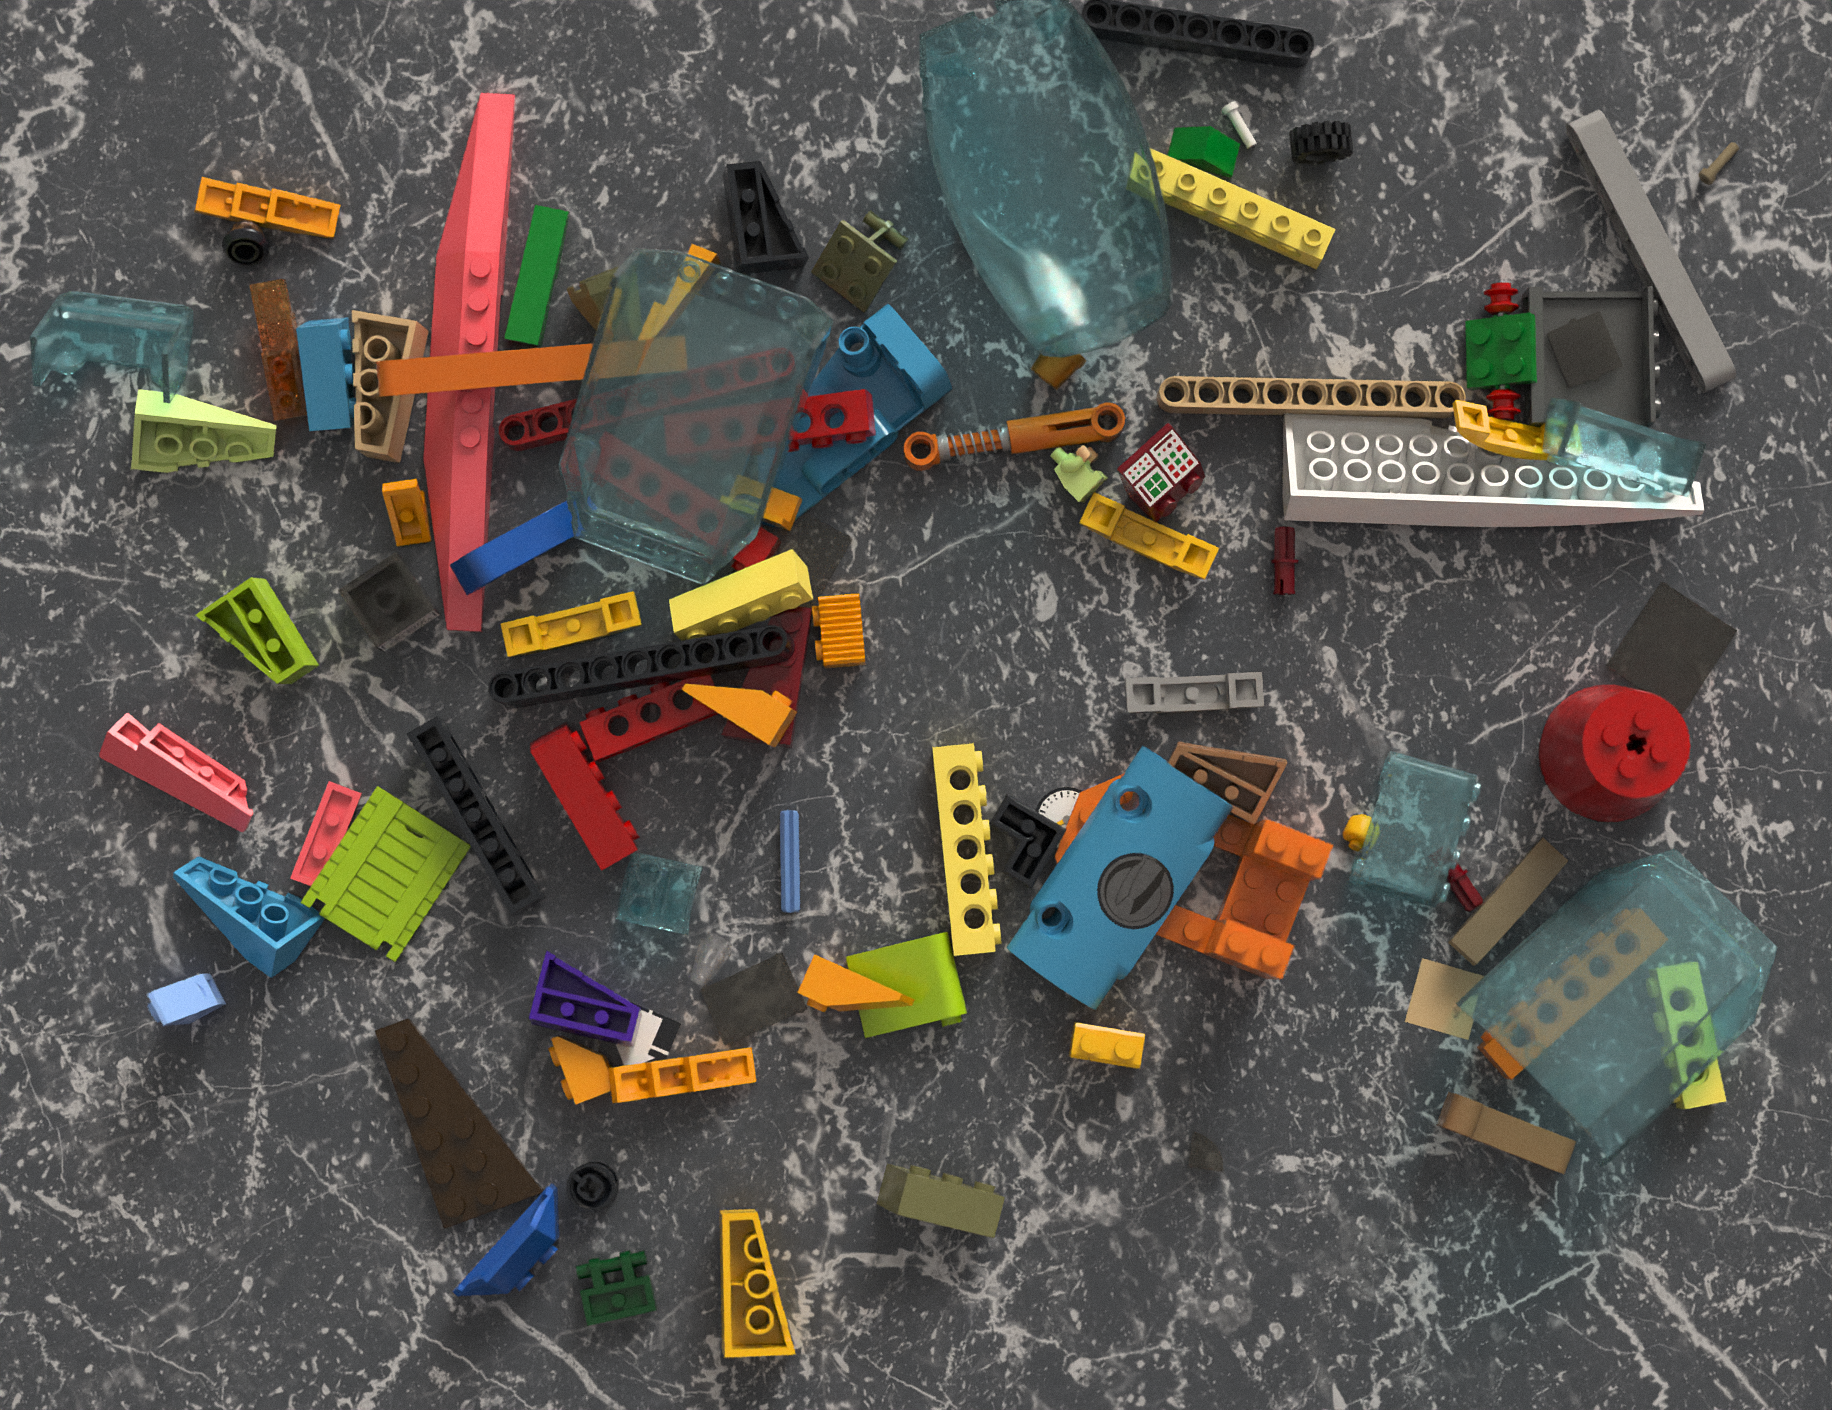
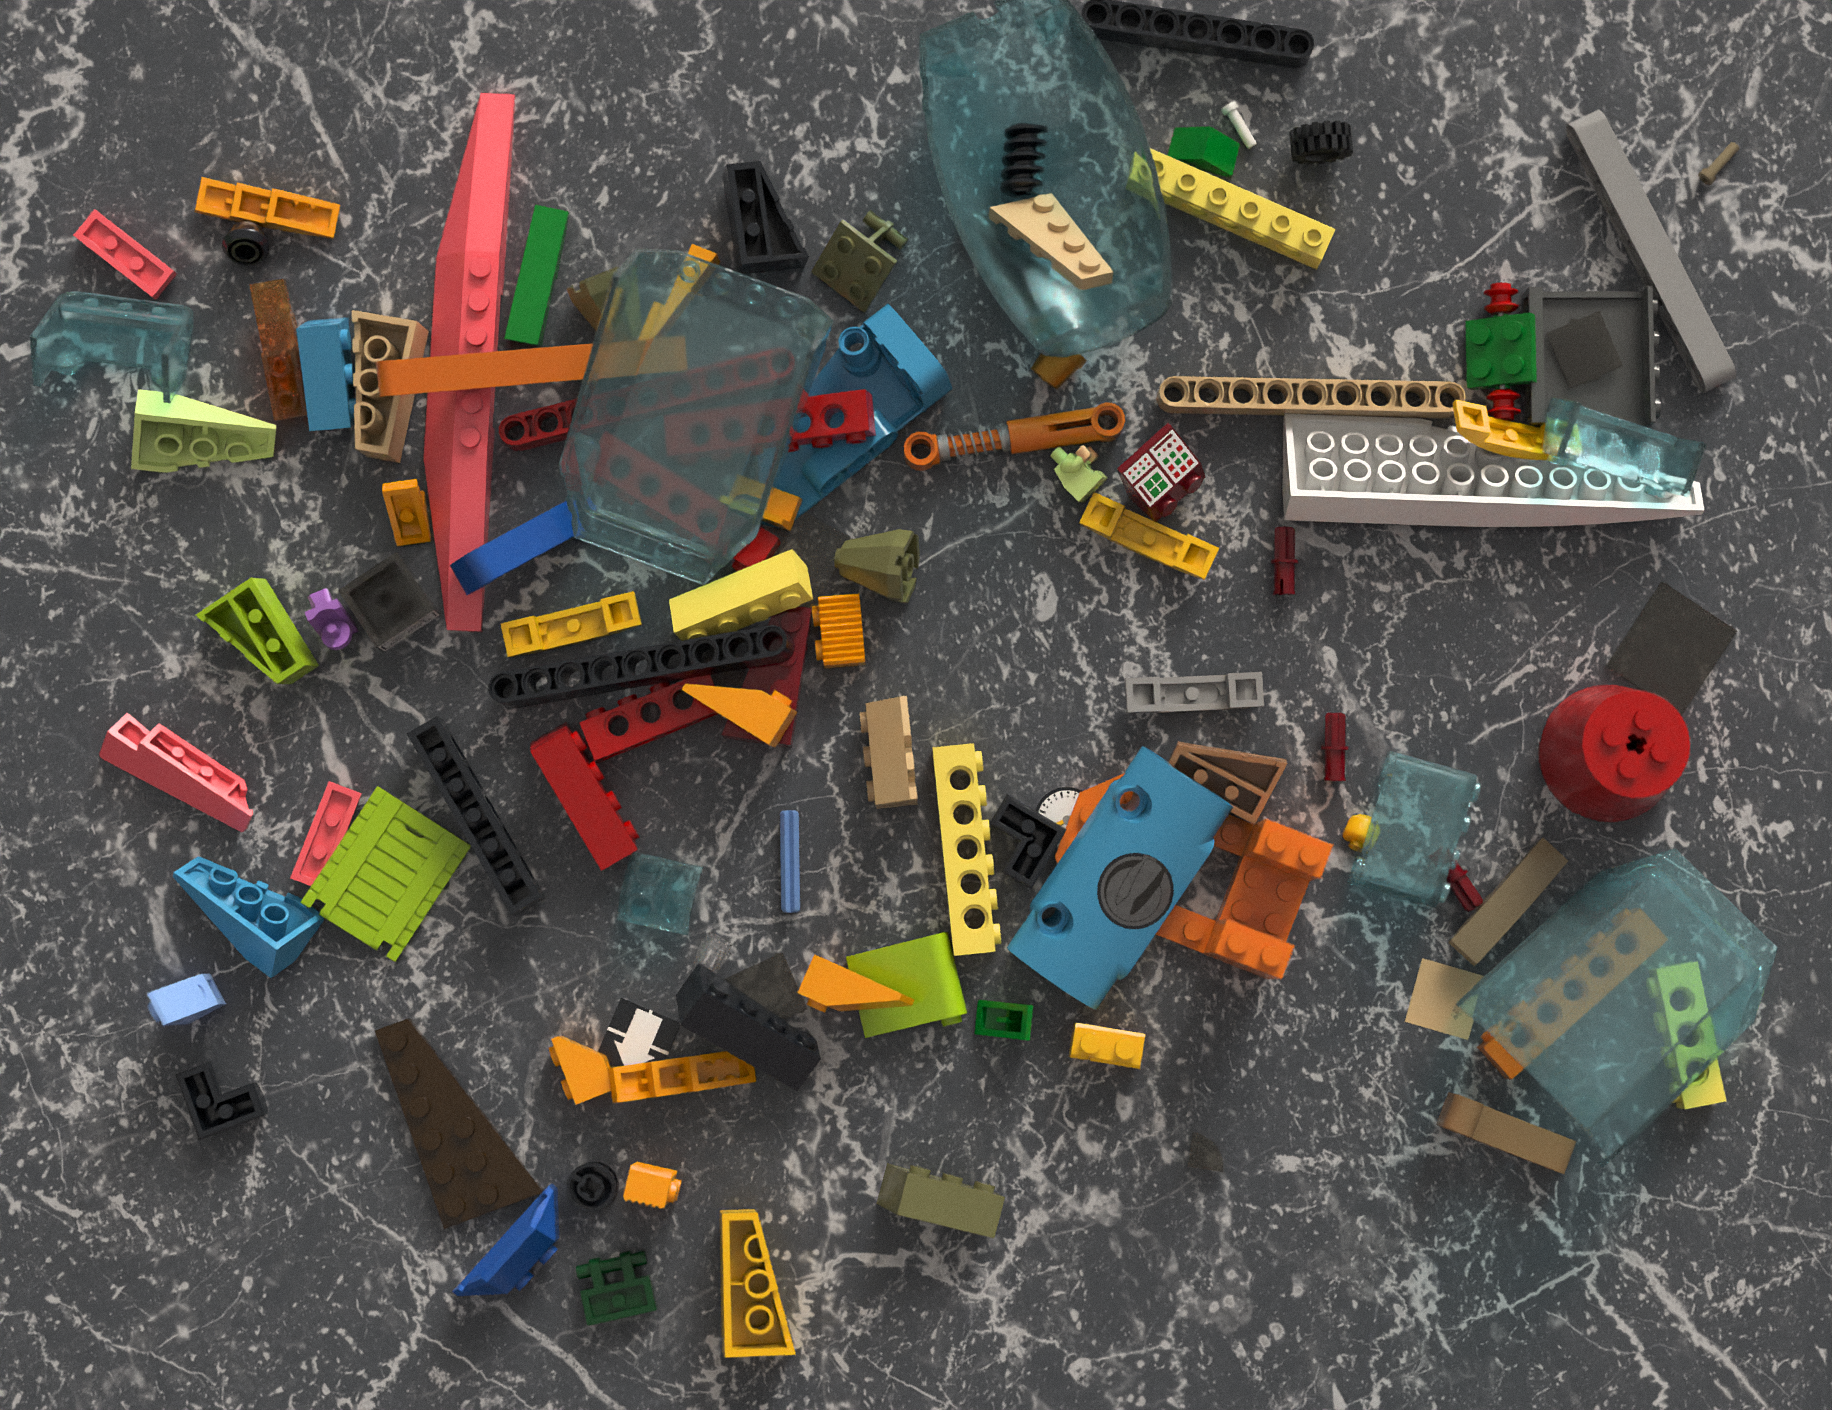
dark purple wedge [529,950,642,1048] -> none
none -> coral plate [73,209,177,300]
none -> black brick [175,1062,268,1140]
none -> medium lavender hips [305,588,358,650]
none -> light orange brick [623,1162,682,1209]
none -> black wedge [676,963,821,1091]
none -> olive cone [834,529,920,604]
none -> tan wedge [860,696,918,809]
none -> green slope [974,1000,1033,1041]
none -> tan wing [989,193,1113,291]
none -> black piece [999,123,1048,199]
none -> dark red axle [1321,713,1349,781]

